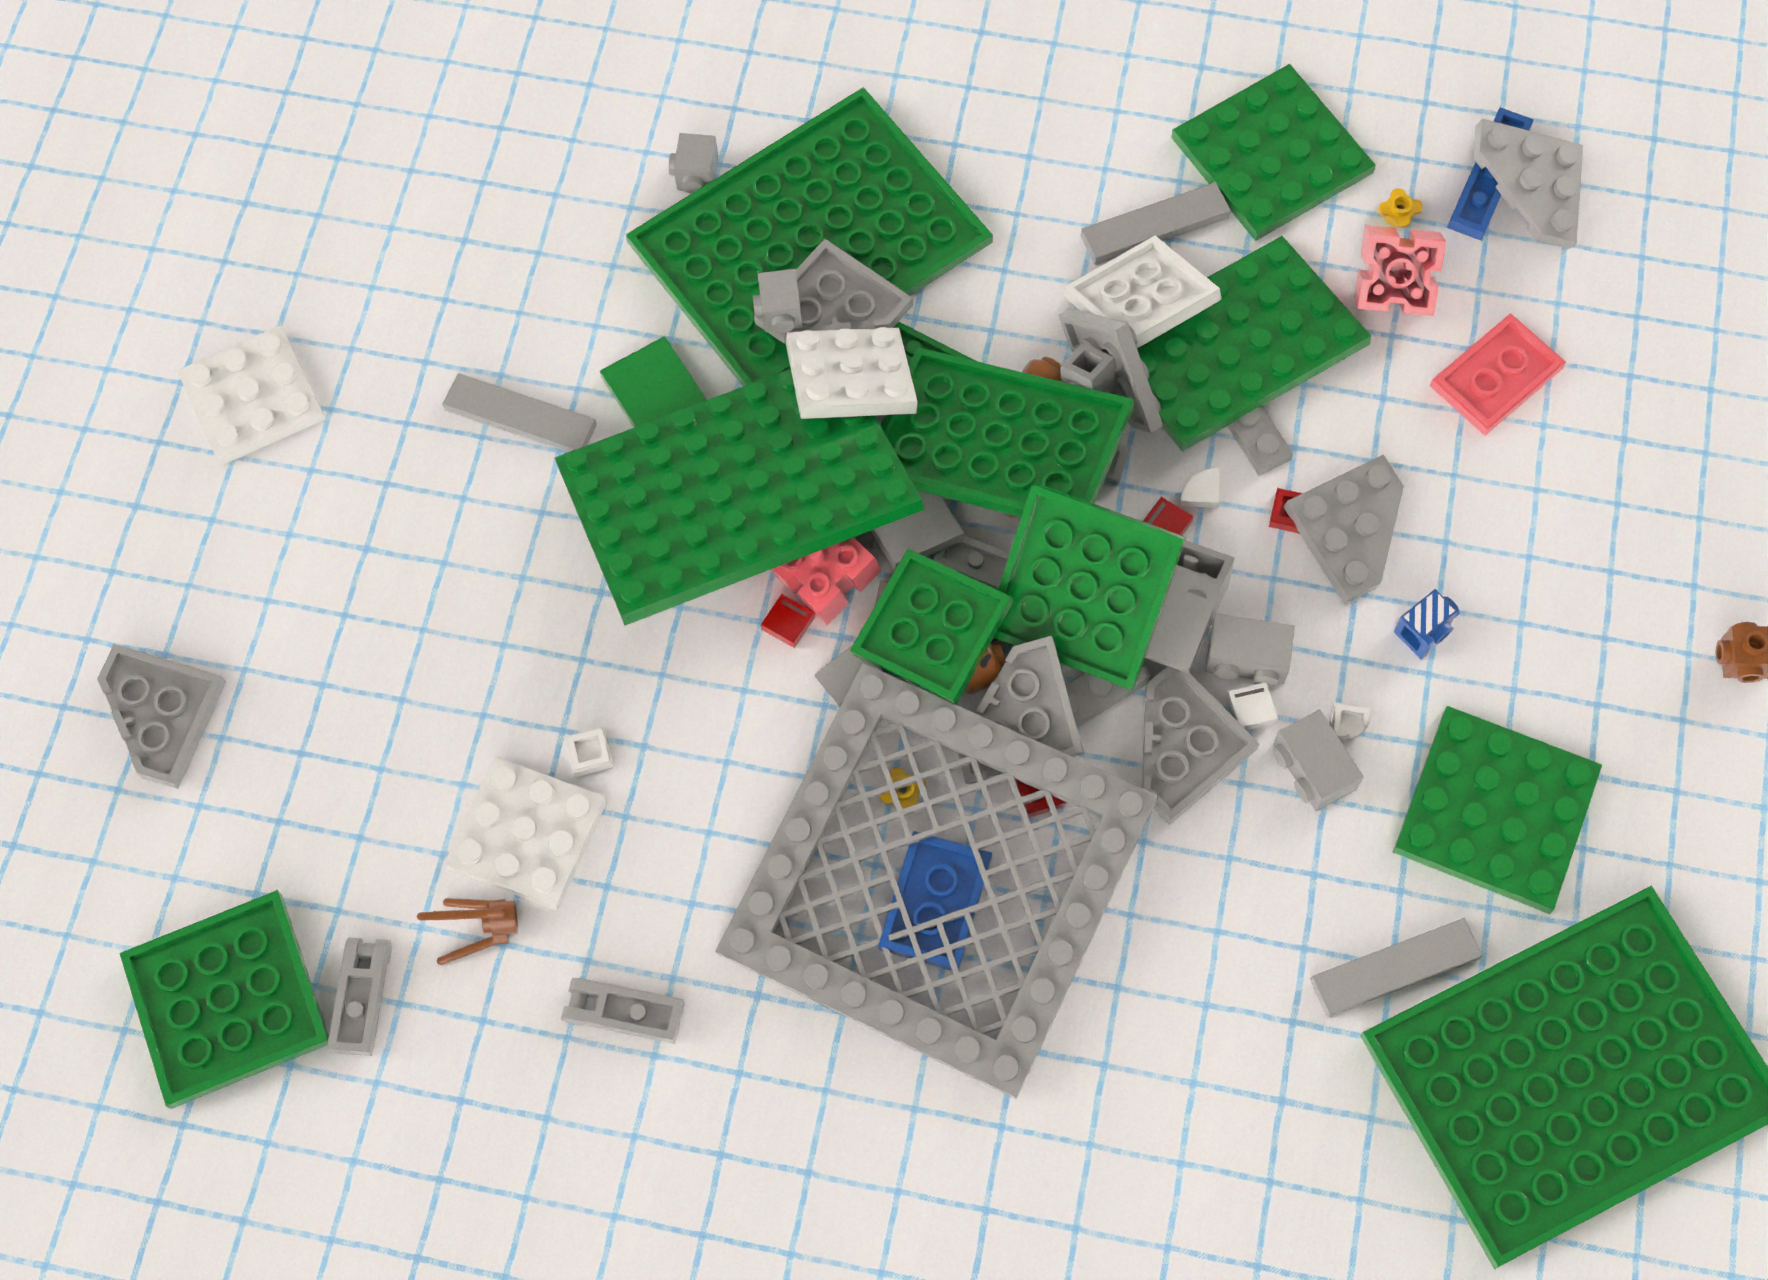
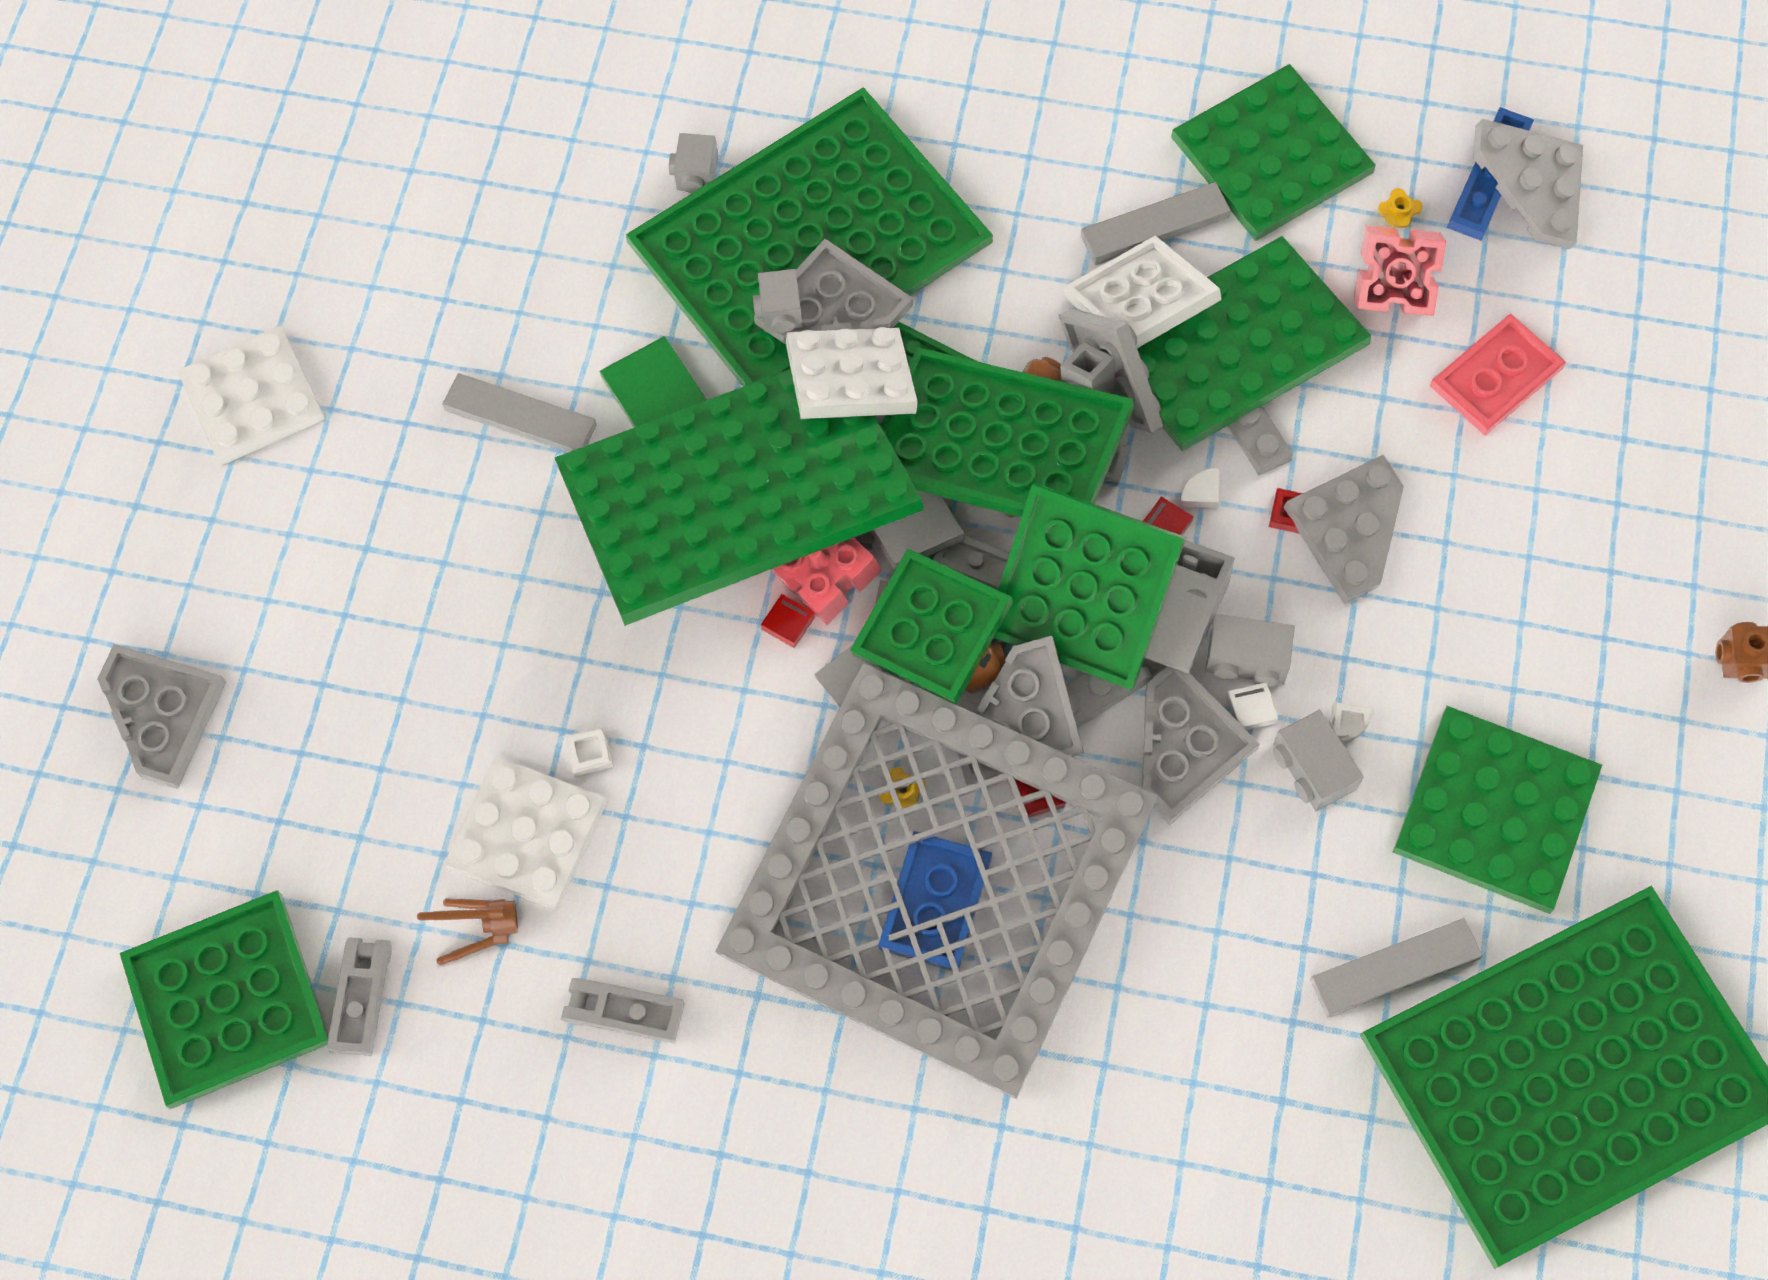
blue brick [1394,589,1460,660] -> none

